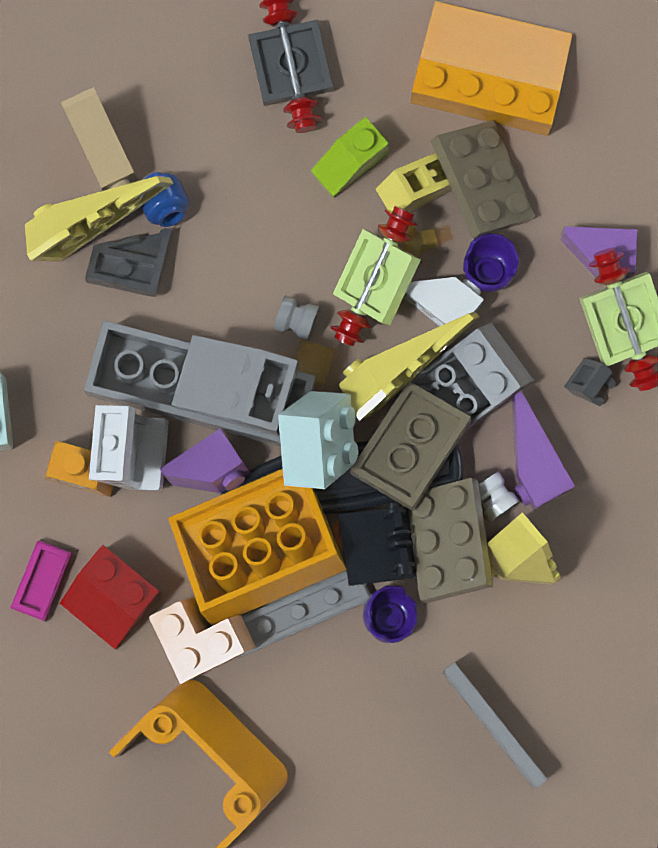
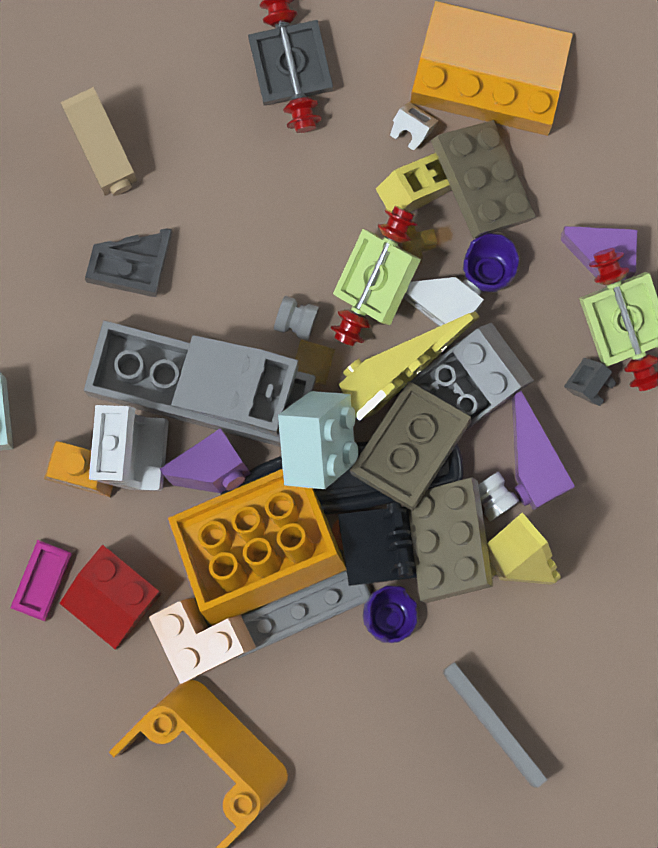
light yellow wedge [25,176,173,261] -> none
blue head [141,172,189,227] -> none
lime slope [311,116,389,198] -> none
none -> white tile [390,102,438,150]

